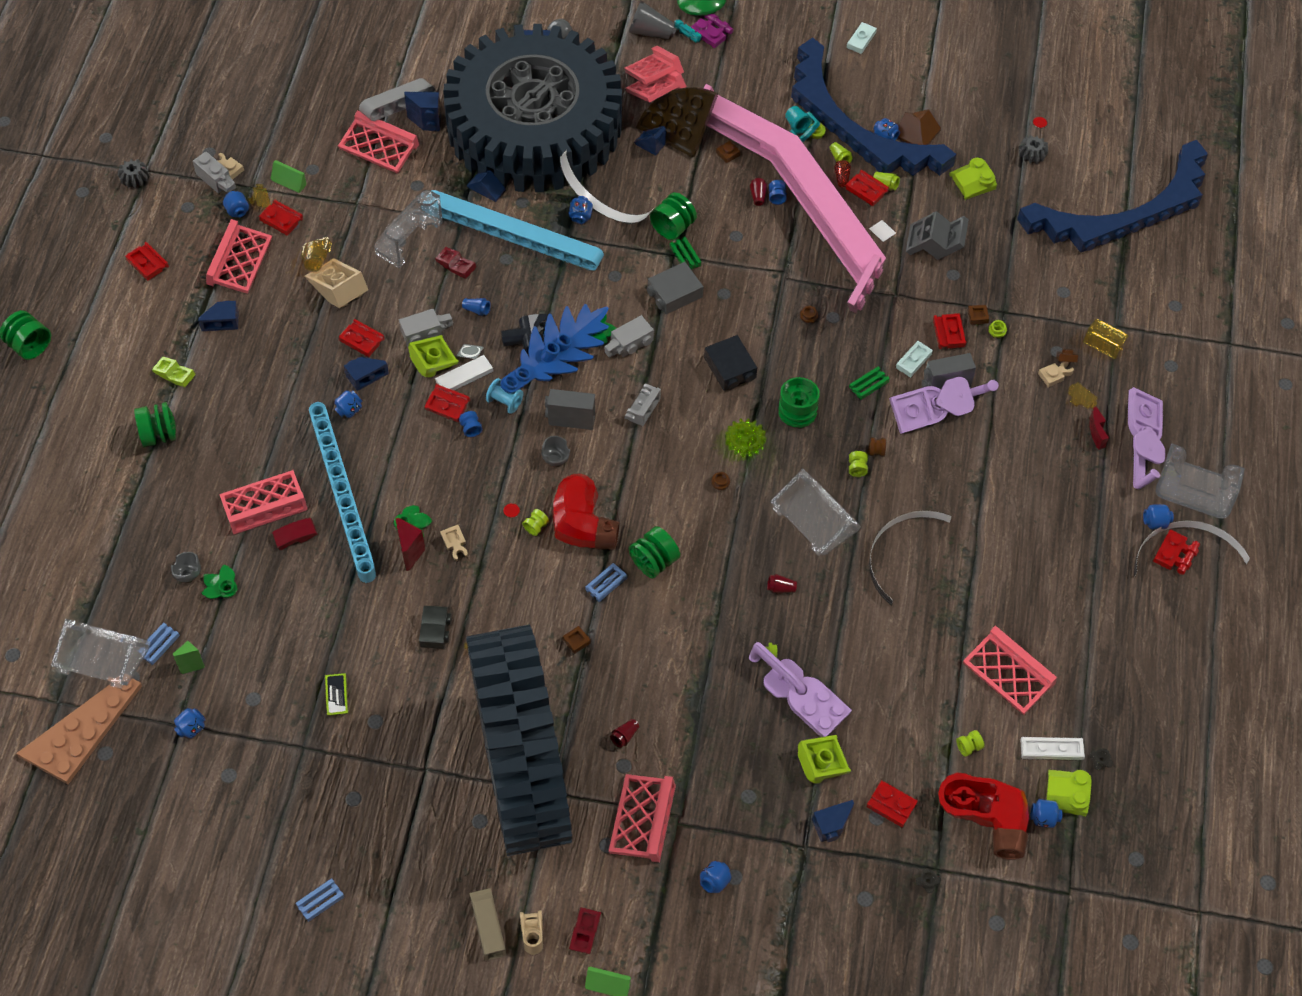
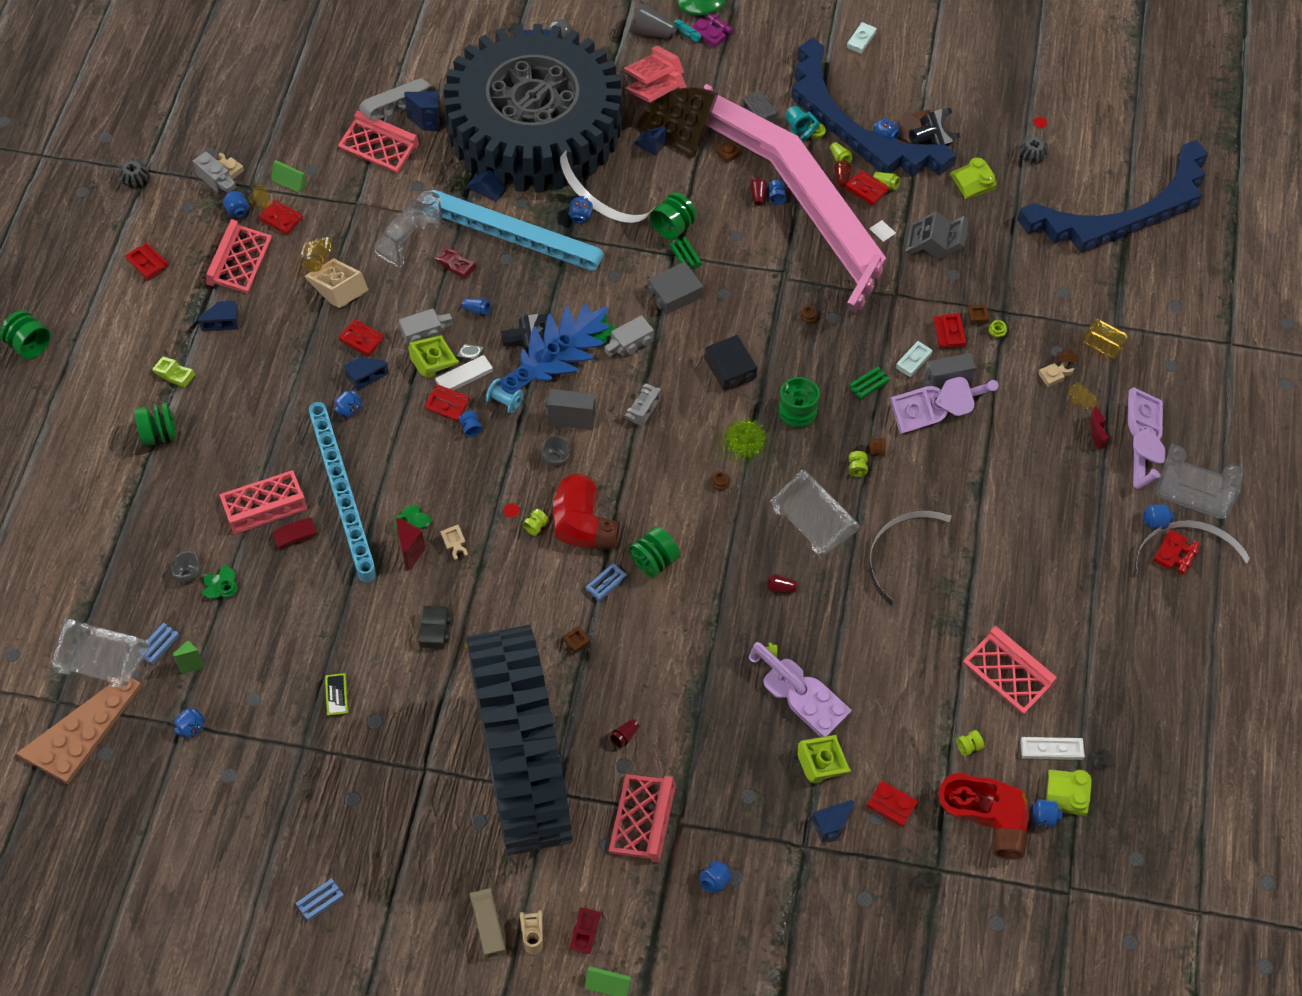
none -> dark grey brick [742,90,778,124]
none -> black connector [909,108,961,145]

